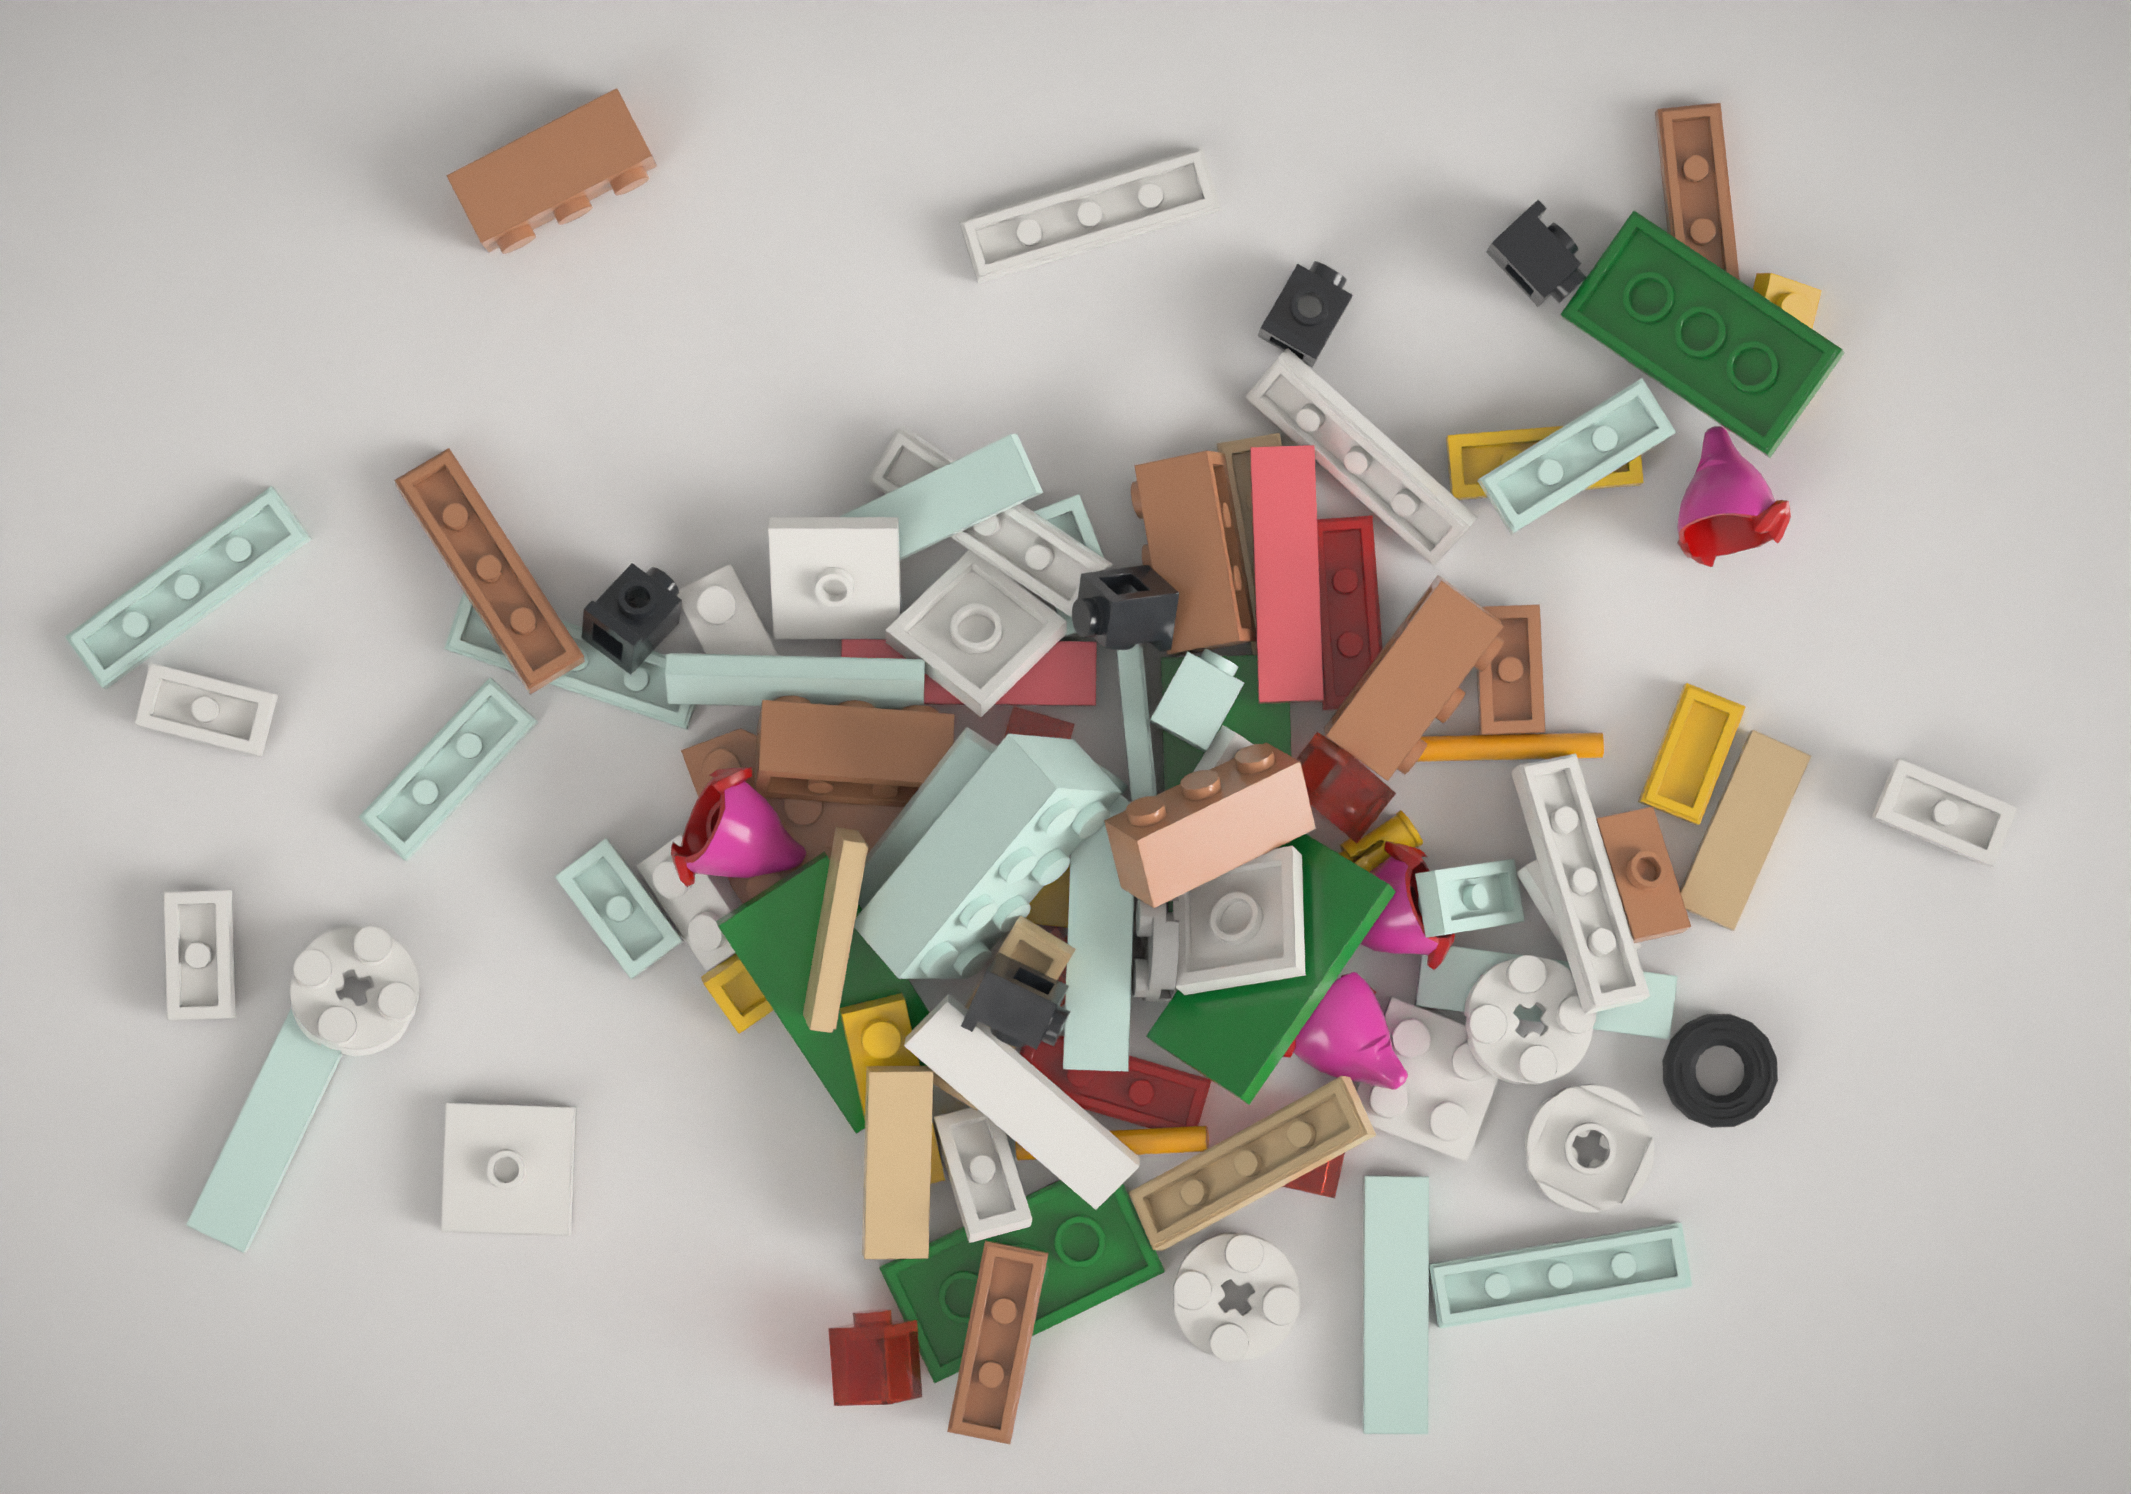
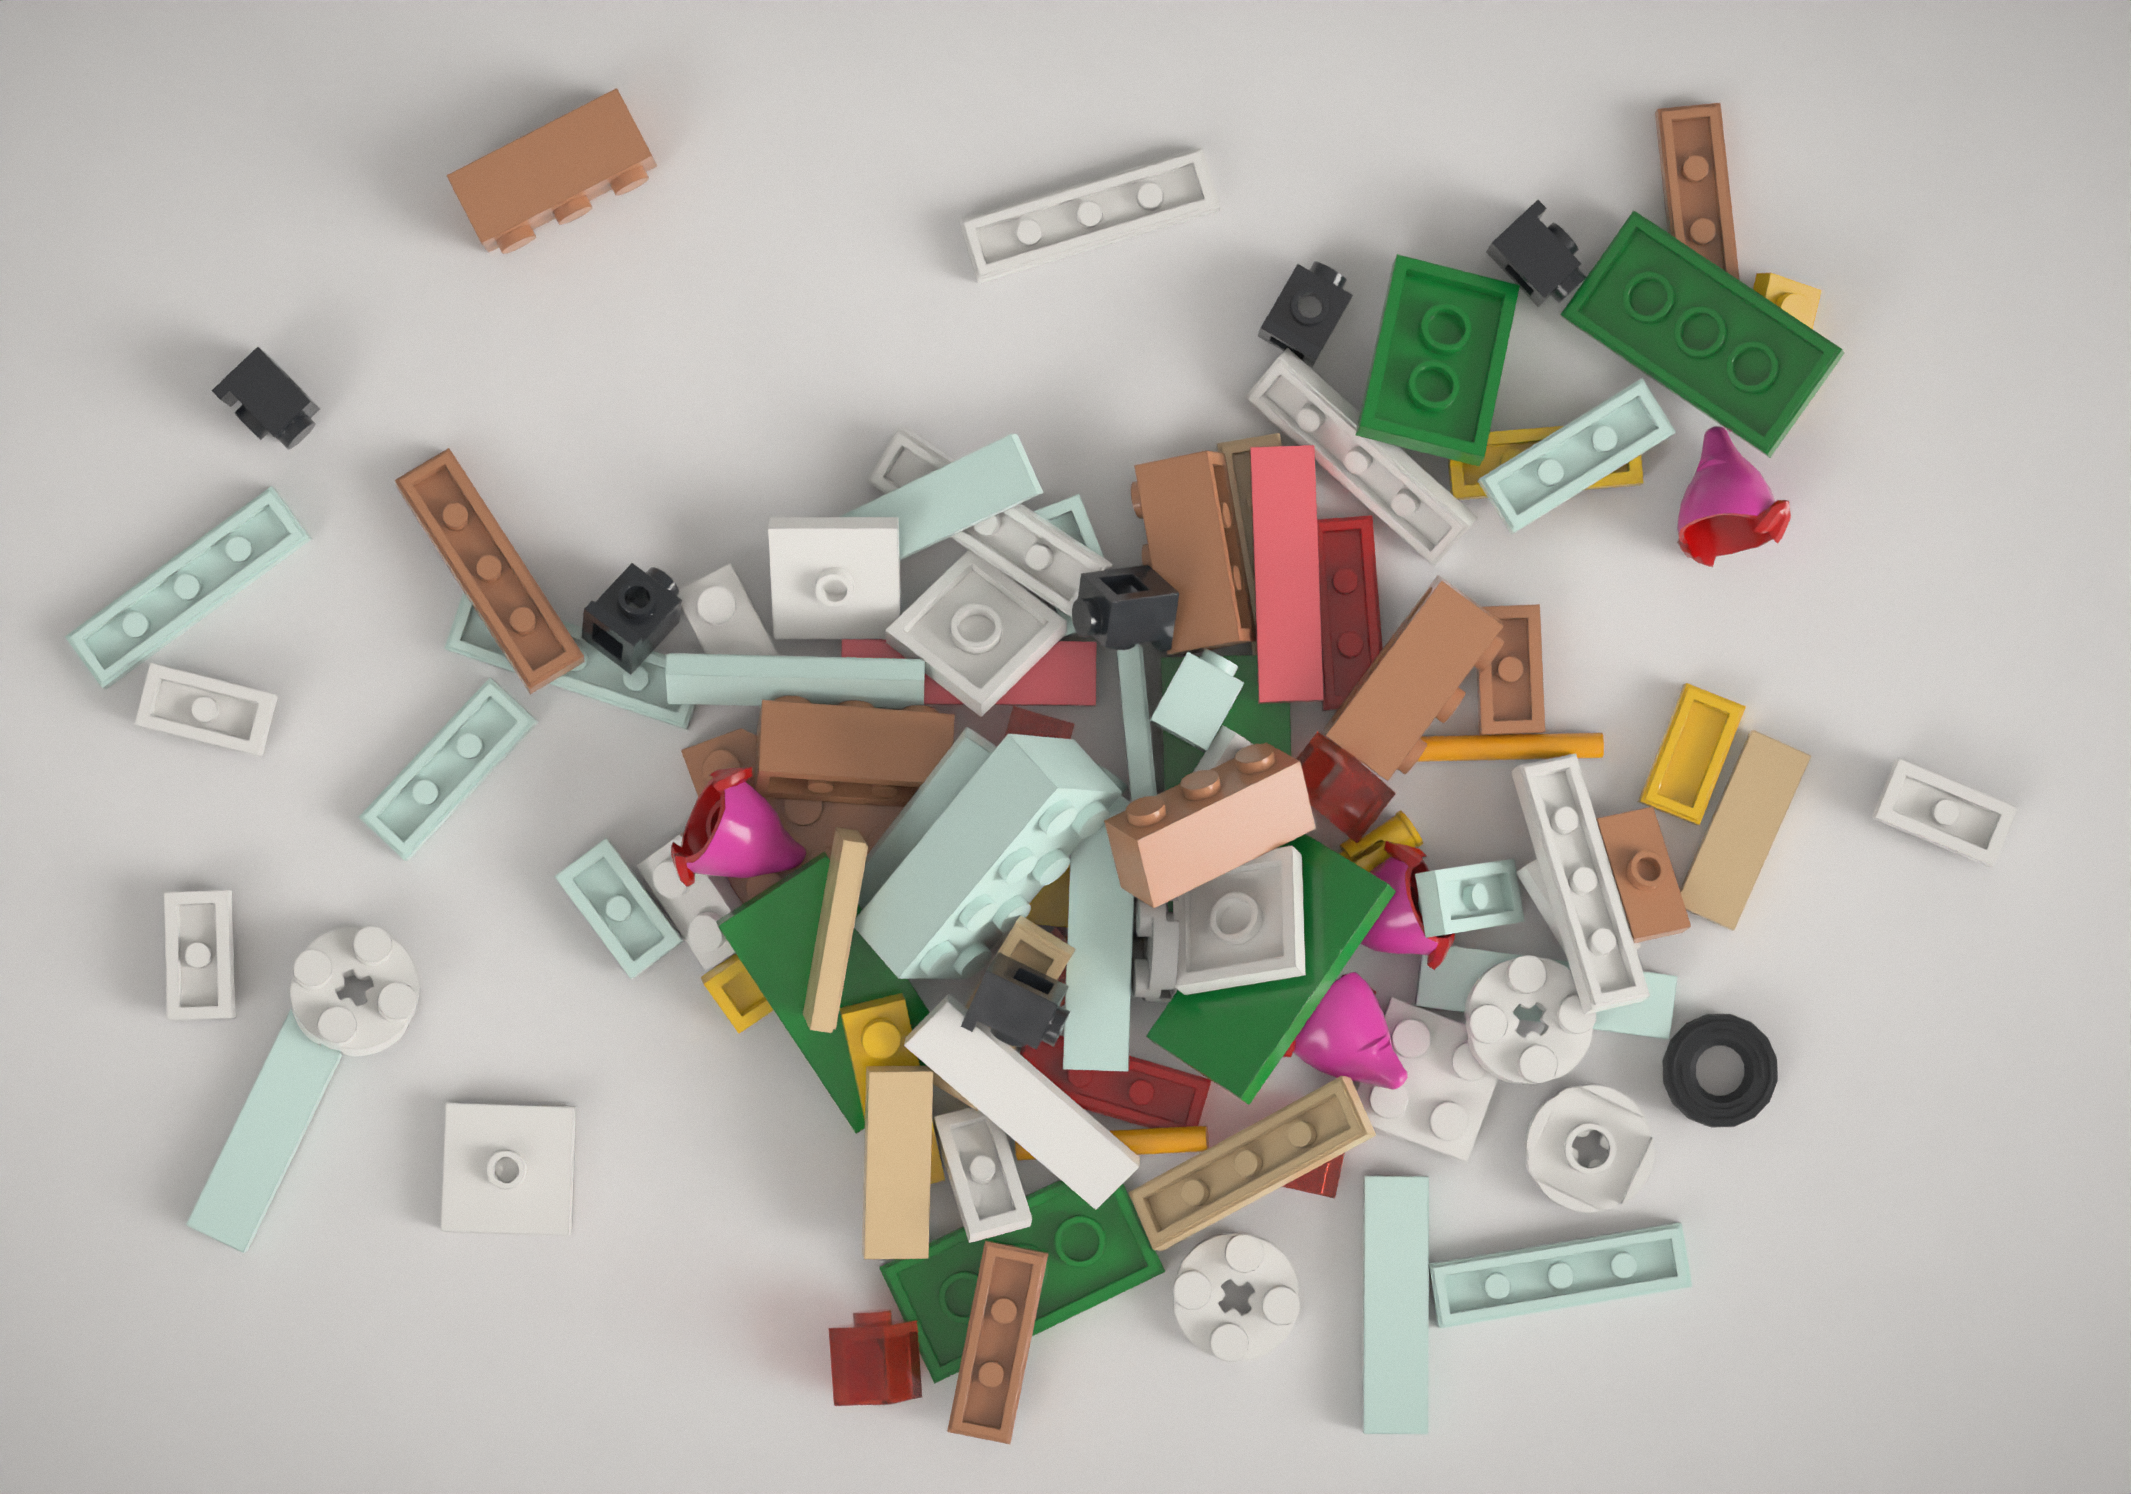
none -> black brick [211,347,320,450]
none -> green plate [1356,254,1520,466]

